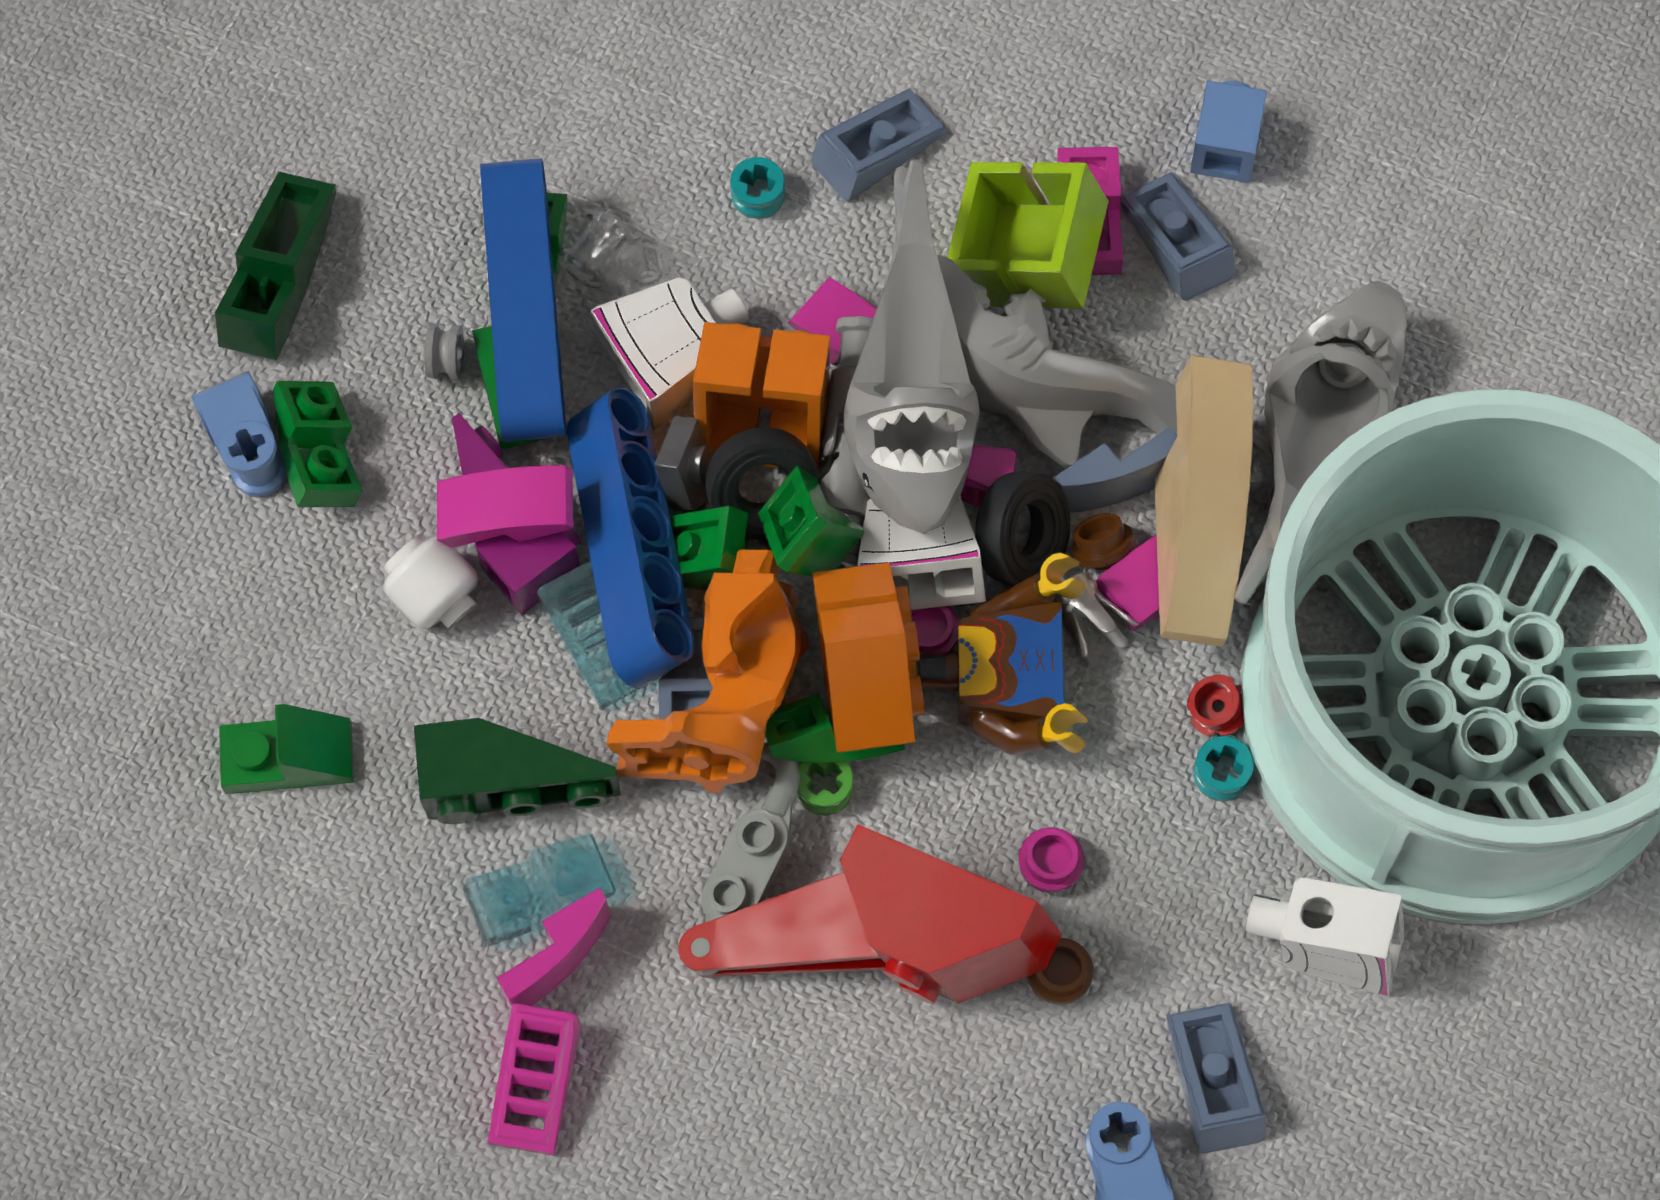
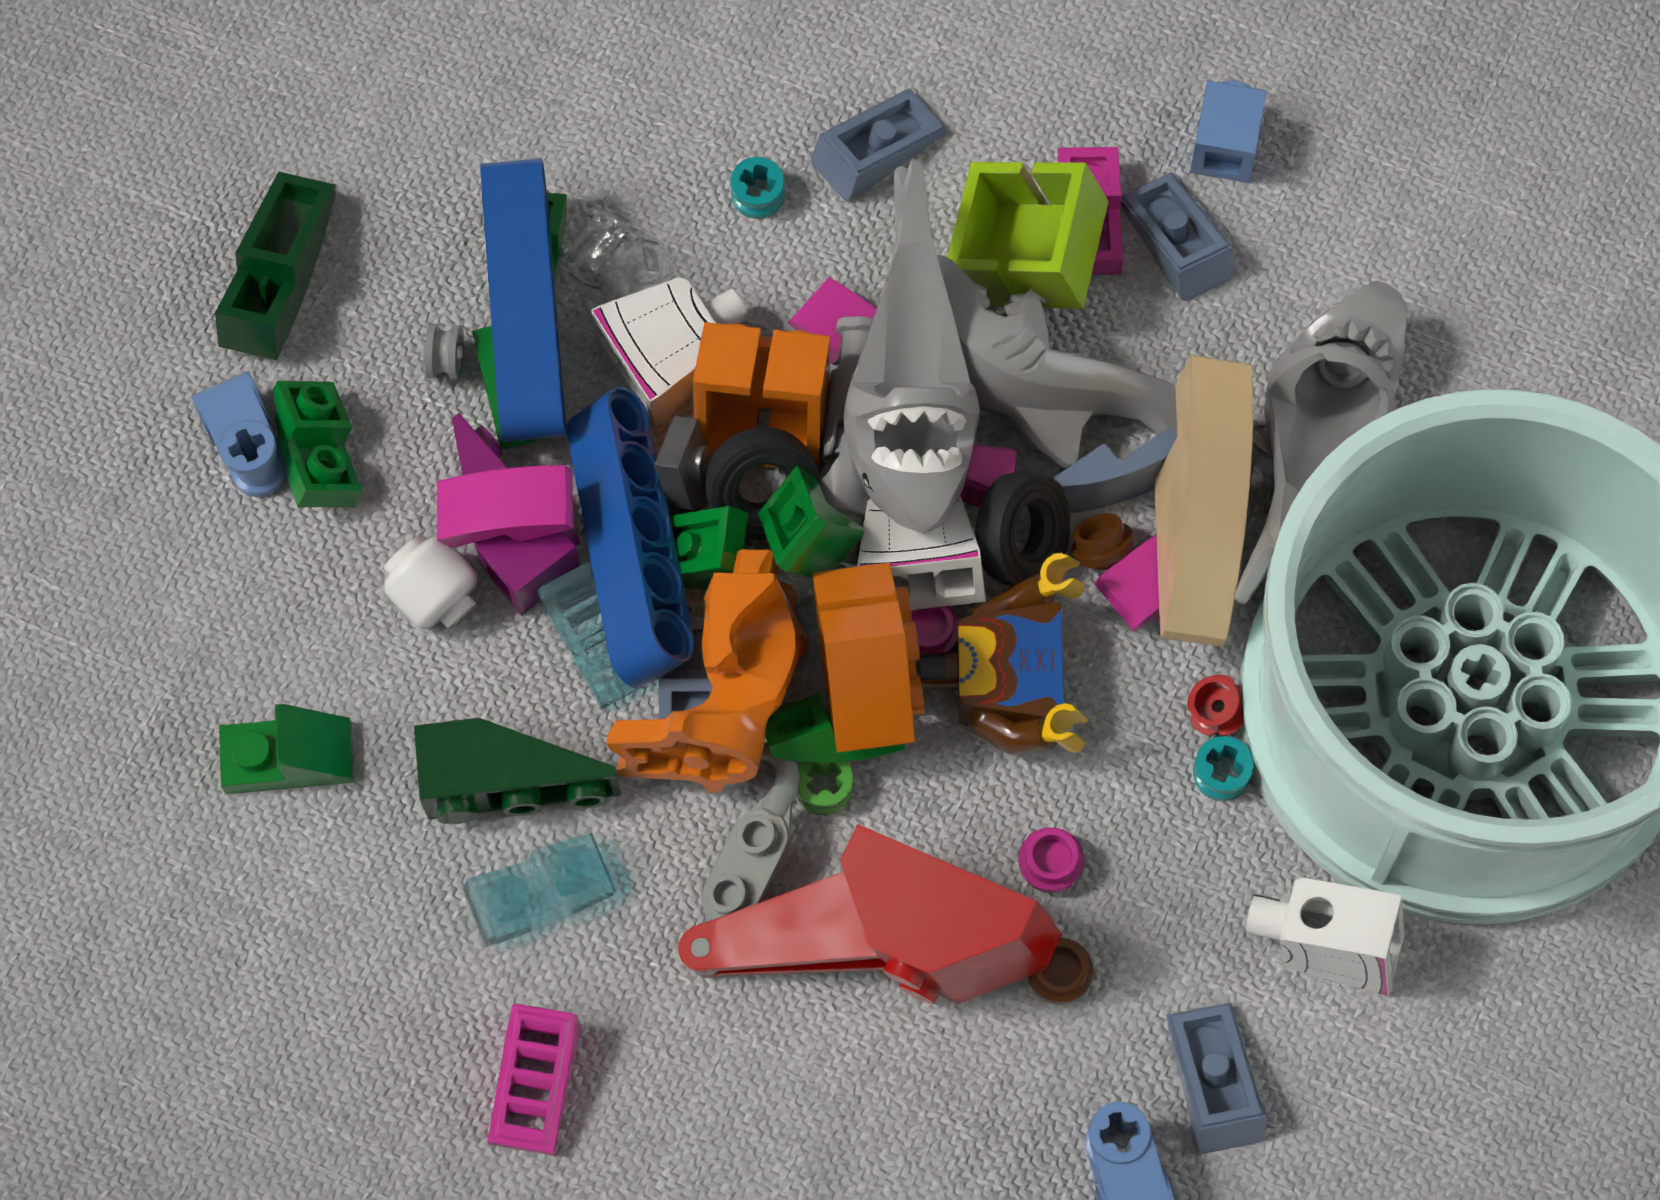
dark pink slope [496,888,611,1008] -> none
flat silver piece [1053,572,1139,667] -> none

